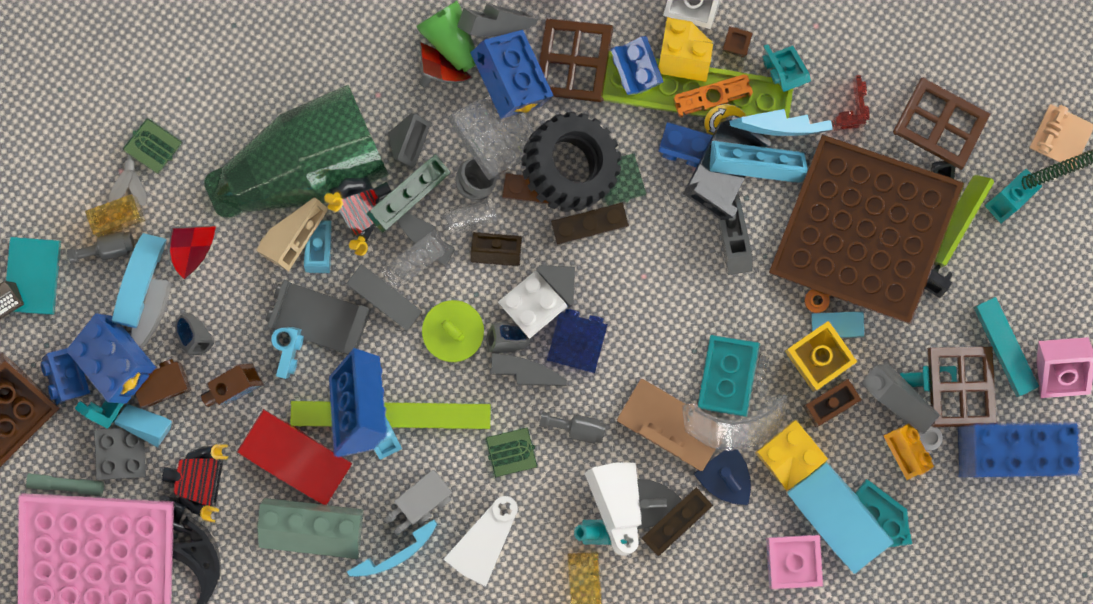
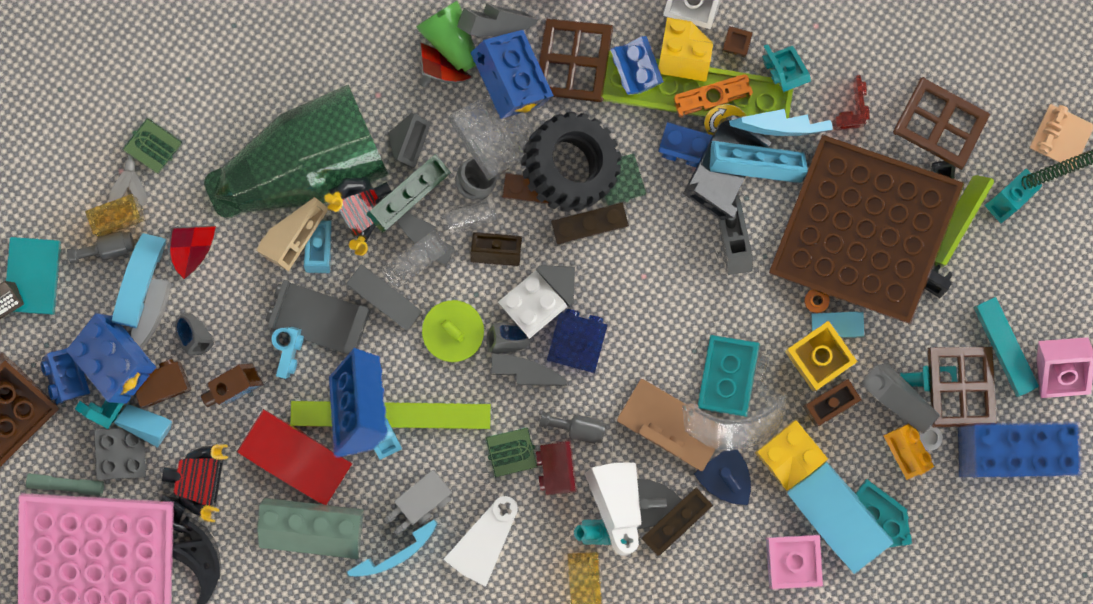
none -> dark red slope [536,440,576,495]

